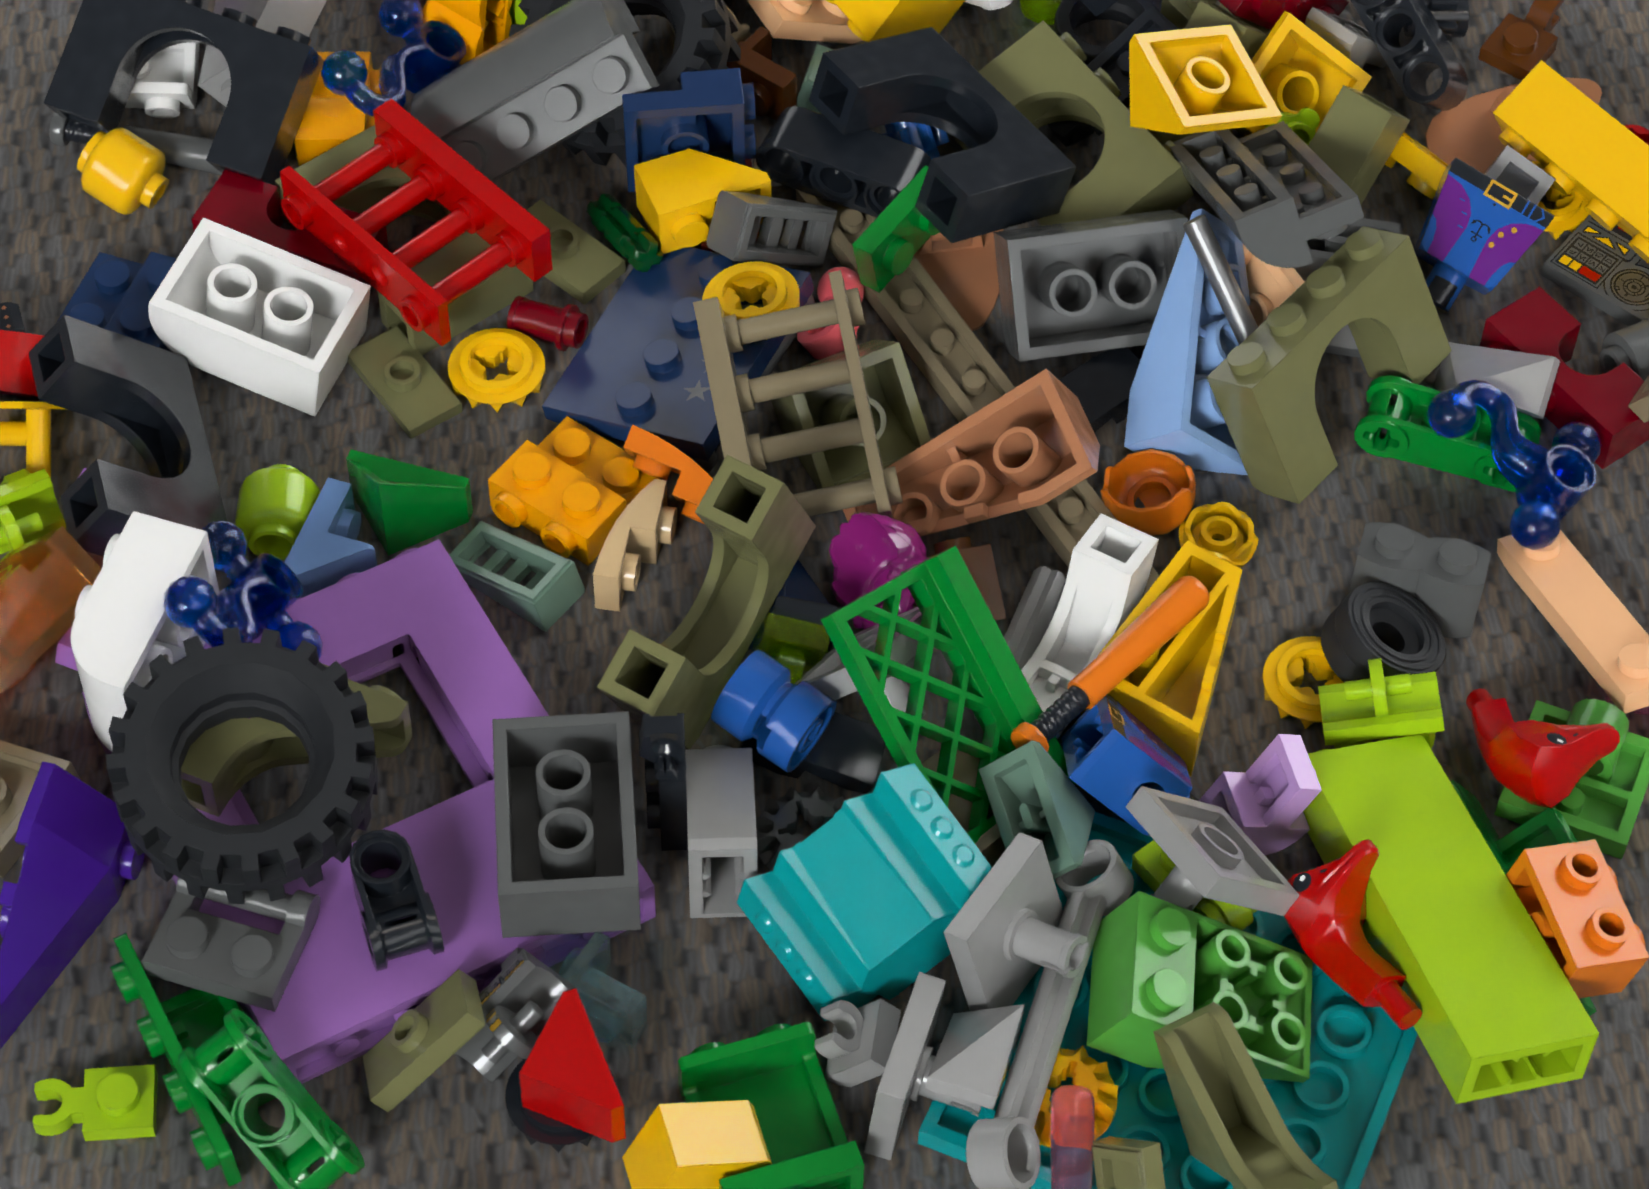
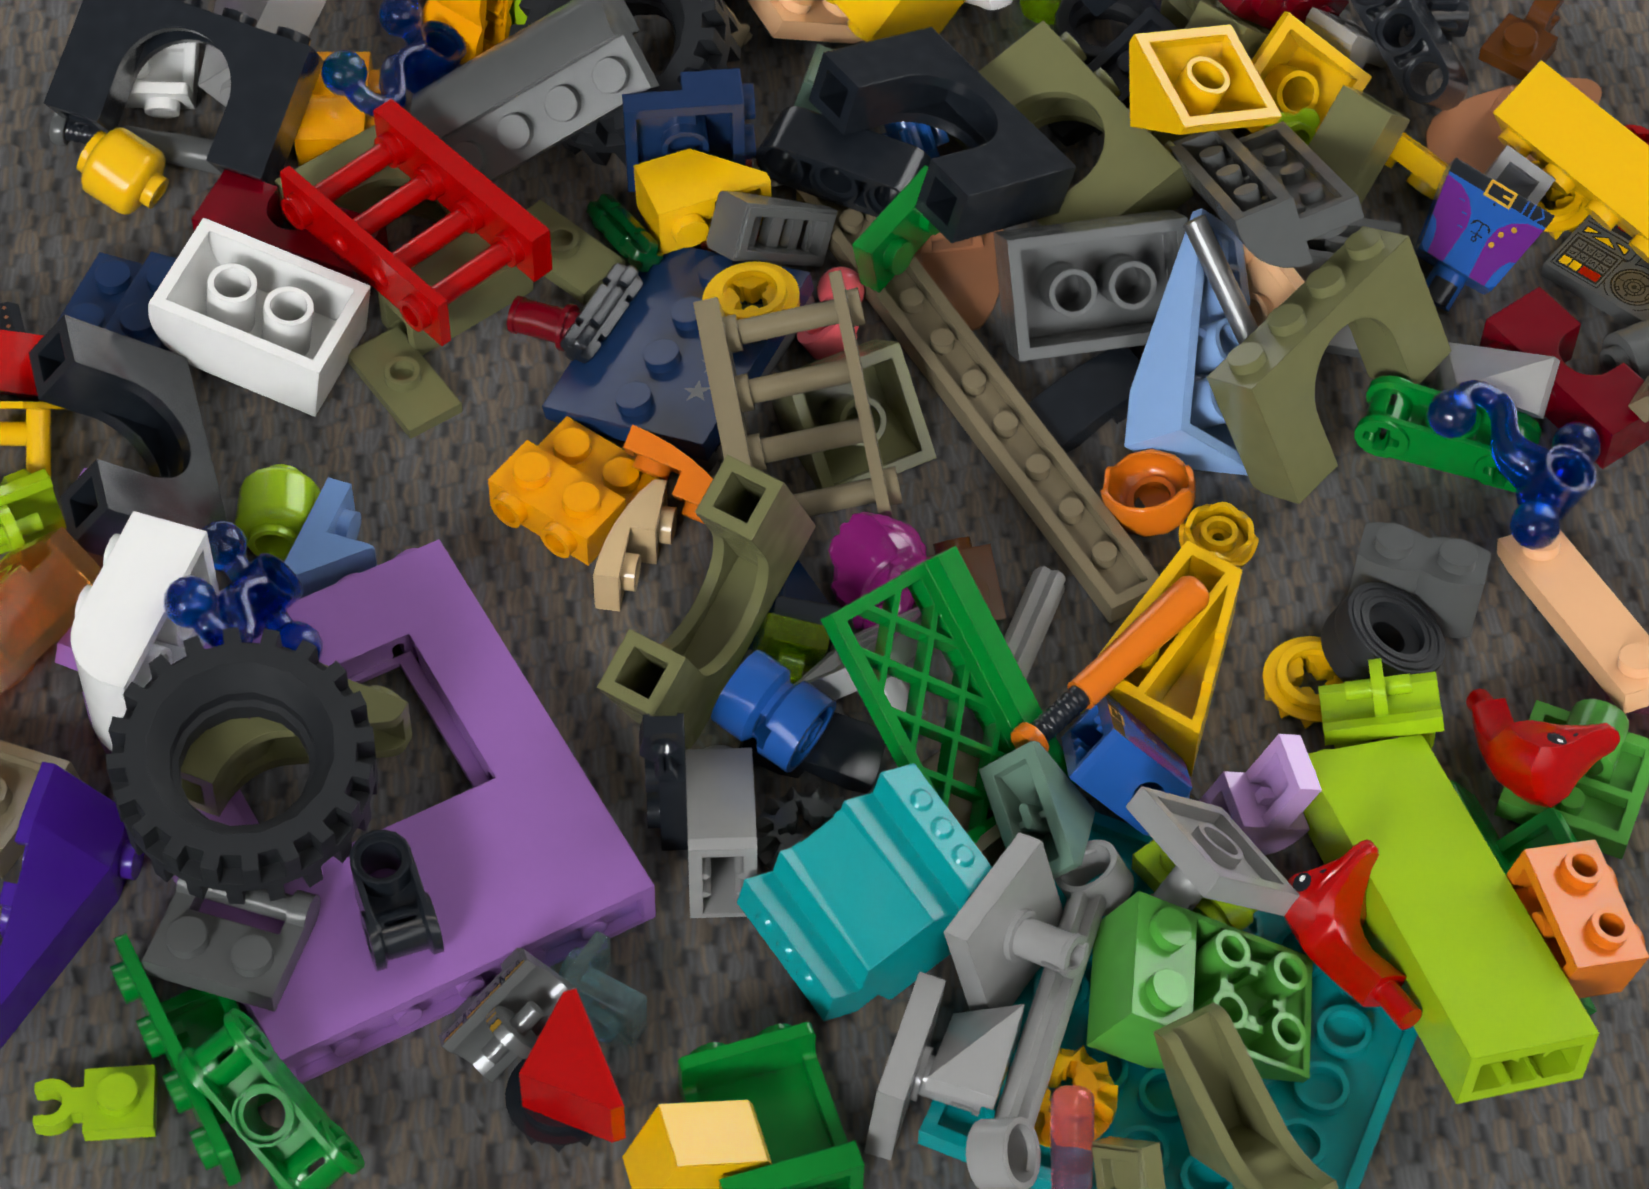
green slope [346,449,473,556] -> none
olive plate [362,969,485,1112] -> none
yellow gear [448,328,546,413] -> none
sand green slope [449,521,585,632] -> none
dark grey brick [492,711,641,938] -> none
reddish brown bracket [726,27,797,120] -> none
light grey tile [814,998,901,1087] -> none
nougat wedge [843,368,1100,537] -> none
white arch [1021,513,1159,739] -> none
none -> black axle [560,263,643,364]

